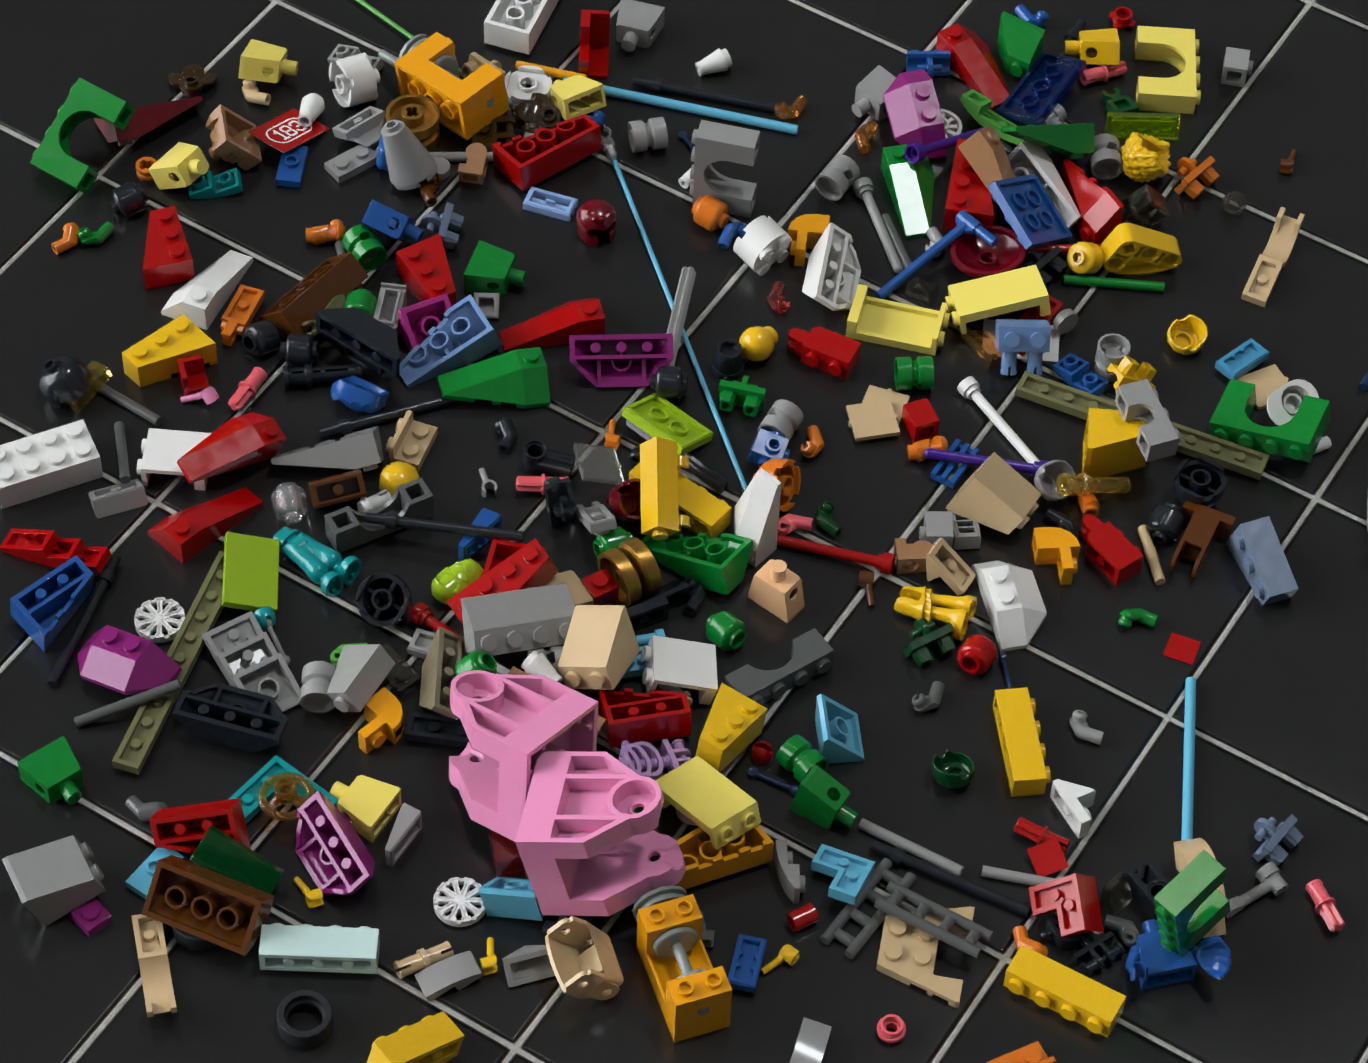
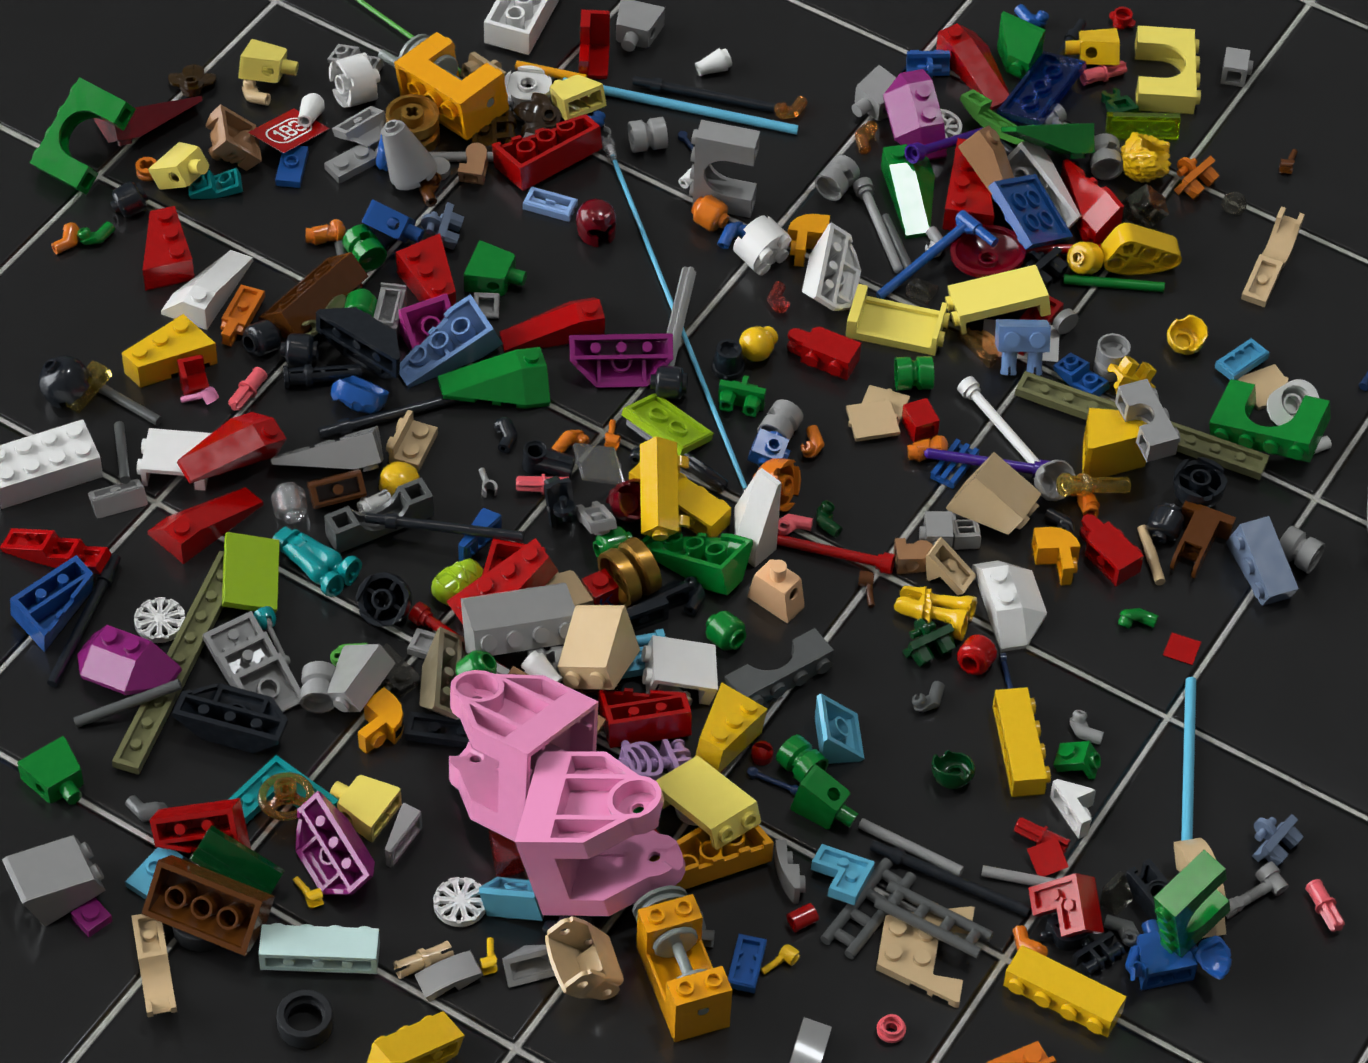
none -> orange arm [551,430,589,453]
none -> green bracket [1053,741,1101,779]
none -> light grey wheel [1280,526,1325,573]

